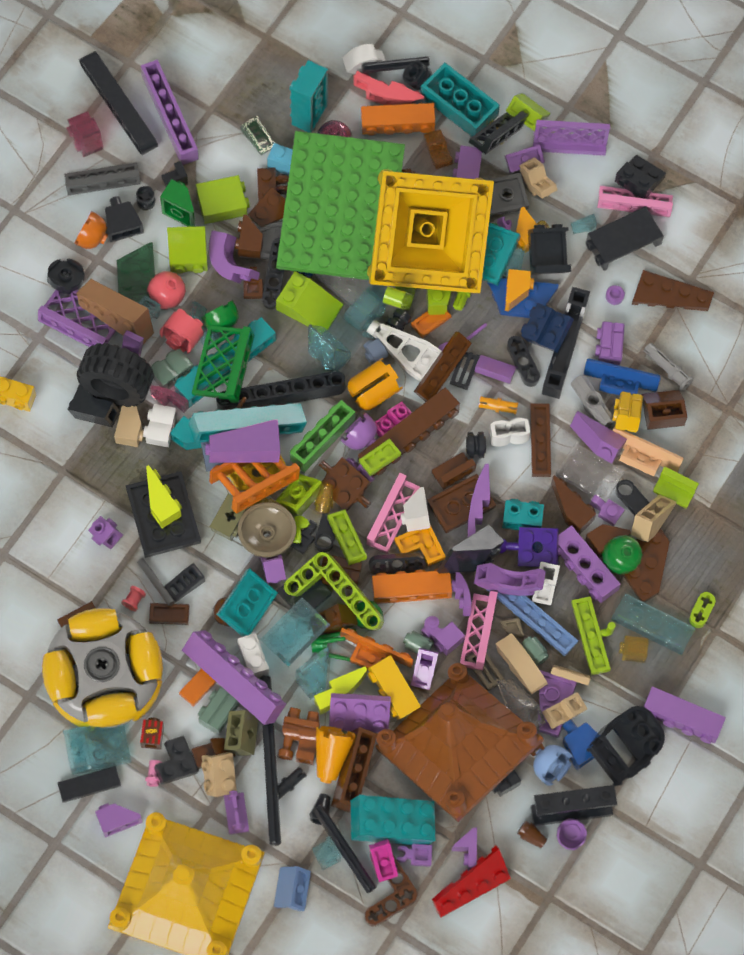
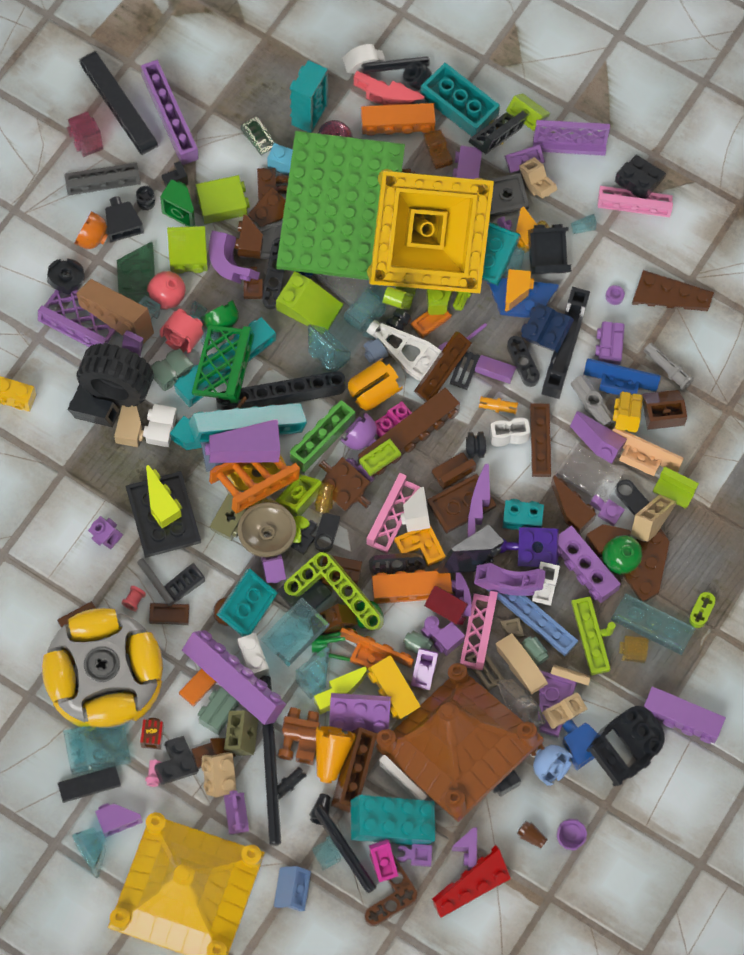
clear pink slope [150,385,189,413] -> none
lime tile [327,510,367,565] -> none
black fence [530,785,618,826] -> none
black panel [585,207,664,271] -> none
none -> clear light blue slope [72,827,107,878]
none -> white tile [379,755,427,801]
none -> dark red panel [424,586,468,625]

